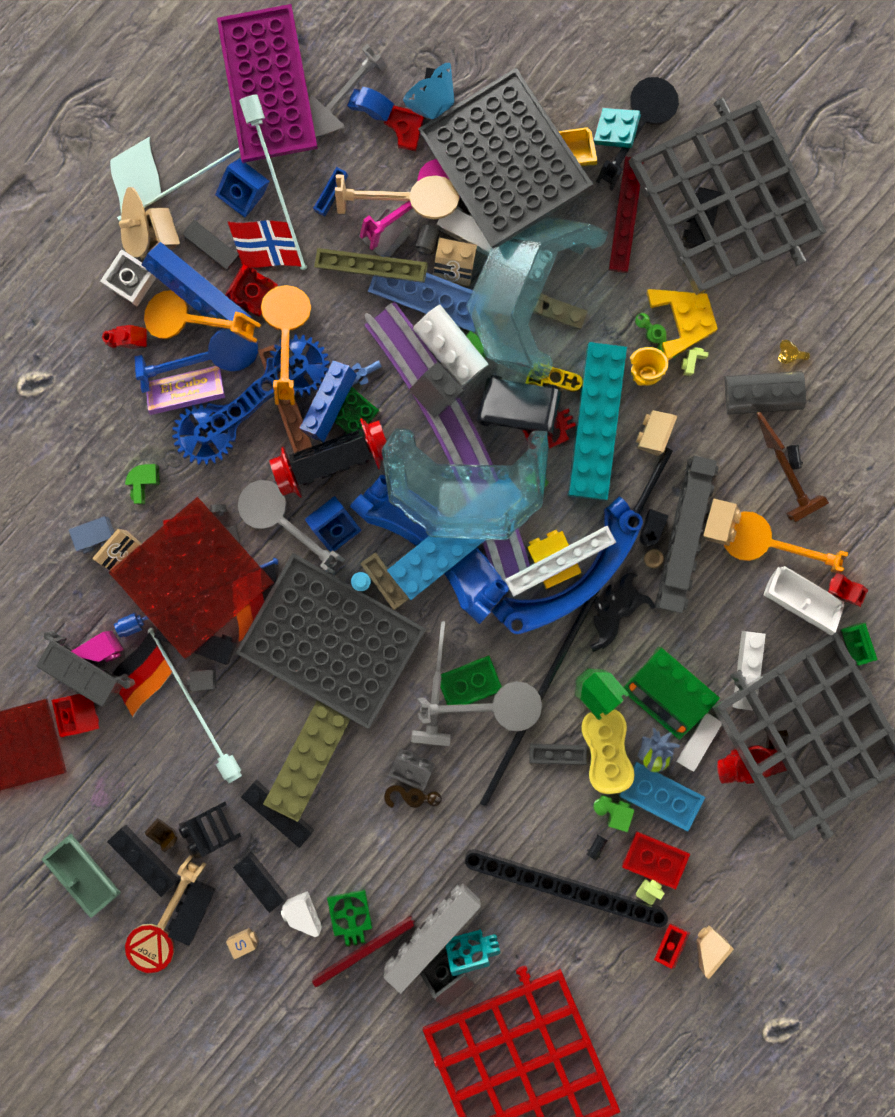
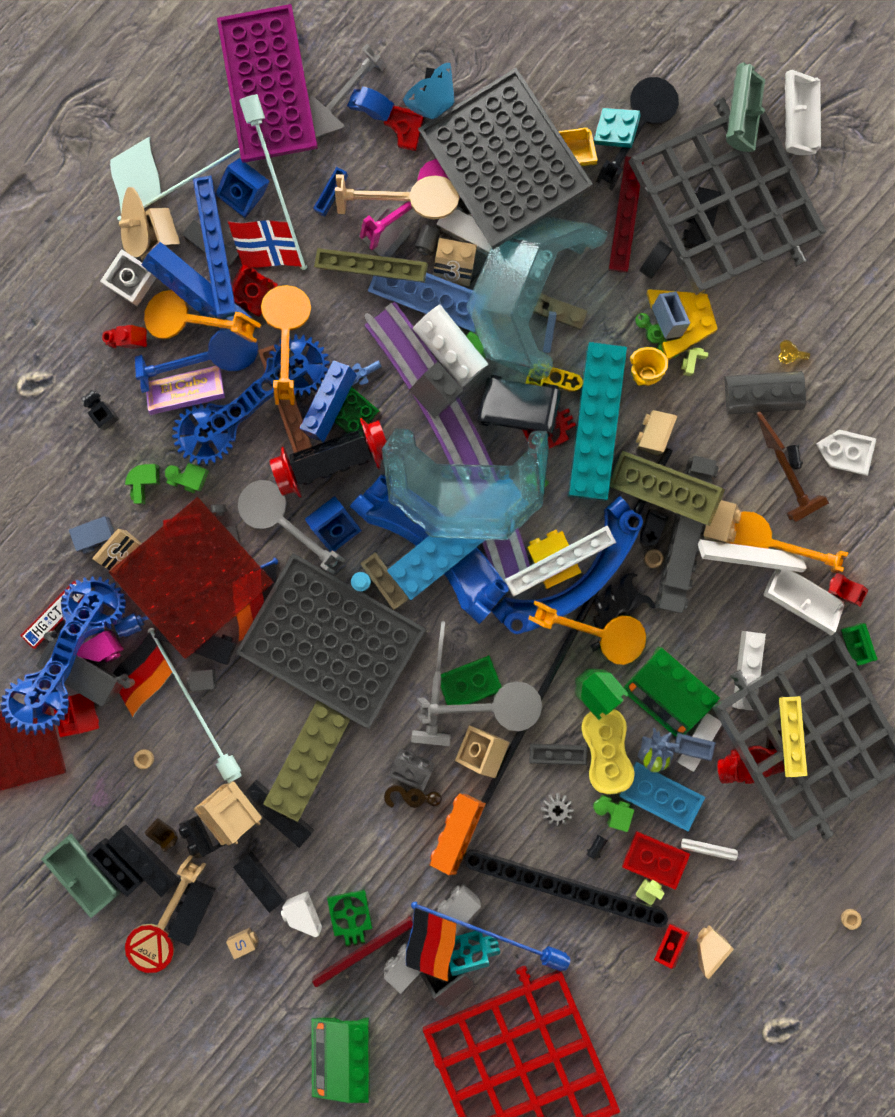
none -> blue beam [1,576,126,735]
none -> tile [20,581,84,649]
none -> black brick [81,390,119,430]
none -> black brick [87,838,144,897]
none -> tan tile [134,749,154,769]
none -> bright green brick [165,463,209,494]
none -> blue tile [193,175,236,319]
none -> tan container [194,781,262,846]
none -> green piece [311,1017,370,1103]
none -> flag [405,902,570,982]
none -> orange brick [430,793,486,875]
none -> tan slope [455,725,510,778]
none -> light orange piece [528,601,646,665]
none -> light grey gear [541,793,574,827]
none -> sand blue tile [543,311,557,353]
none -> olive plate [609,451,725,526]
none -> black tyre [639,240,672,279]
none -> sand blue brick [652,291,690,339]
none -> sand blue tile [673,733,716,761]
none -> white axle [681,838,738,861]
none -> white tile [698,539,807,572]
none -> sand green container [726,62,765,152]
none -> light yellow plate [779,696,807,777]
none -> white container [785,70,821,155]
none -> white tile [816,430,876,476]
none -> tan tile [841,909,862,930]

